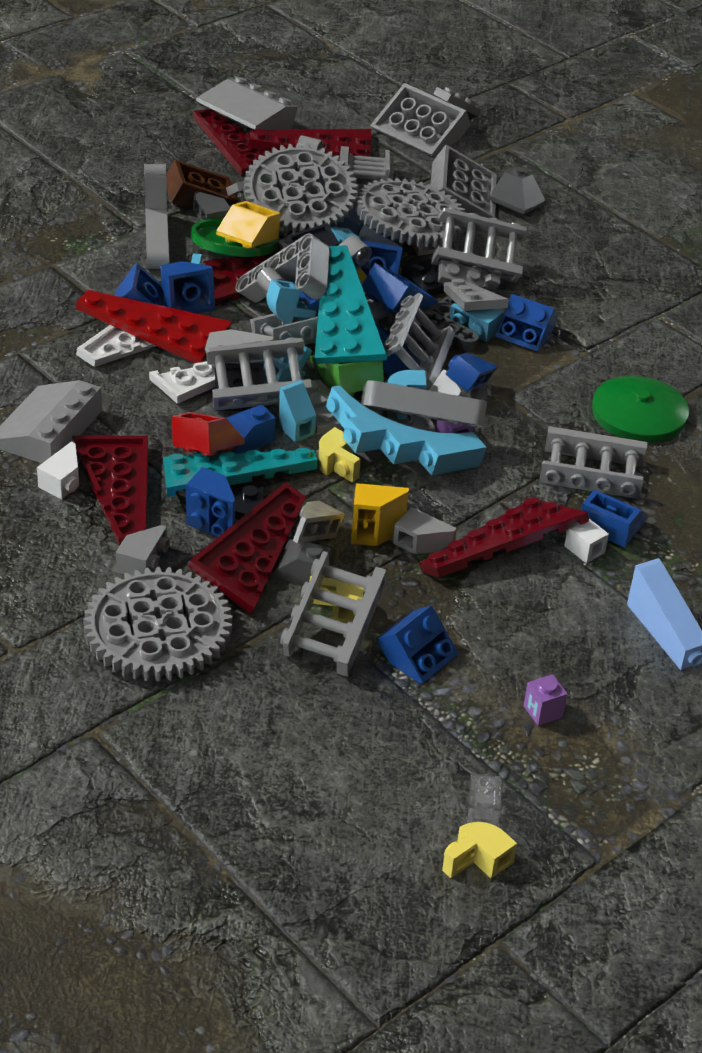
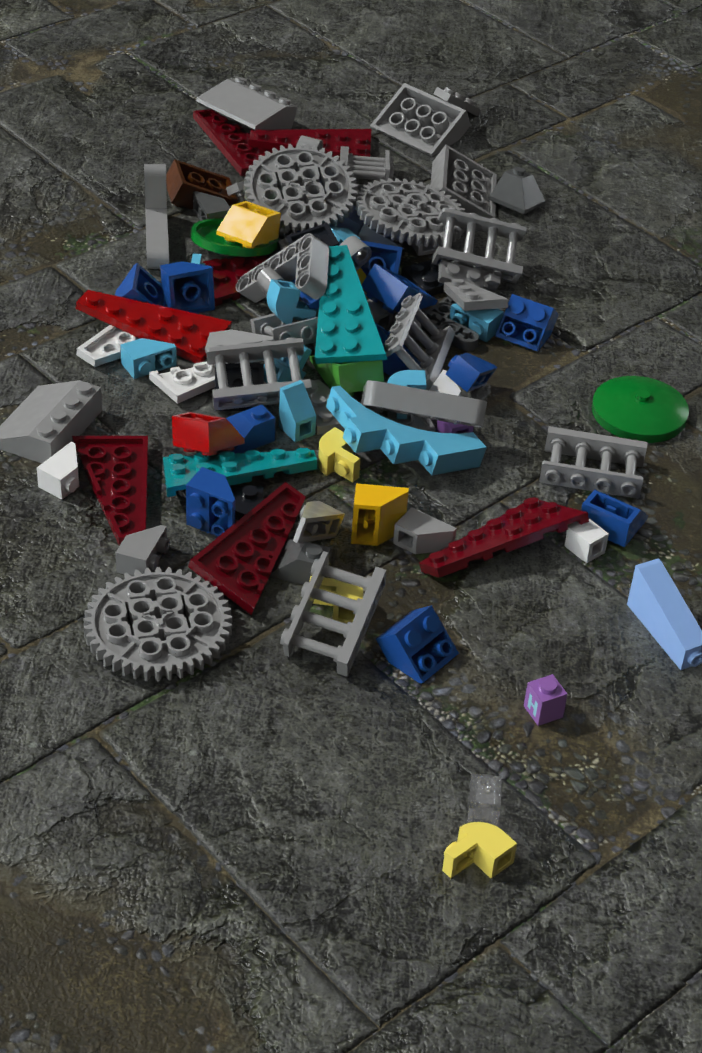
none -> medium azure slope [120,338,177,379]

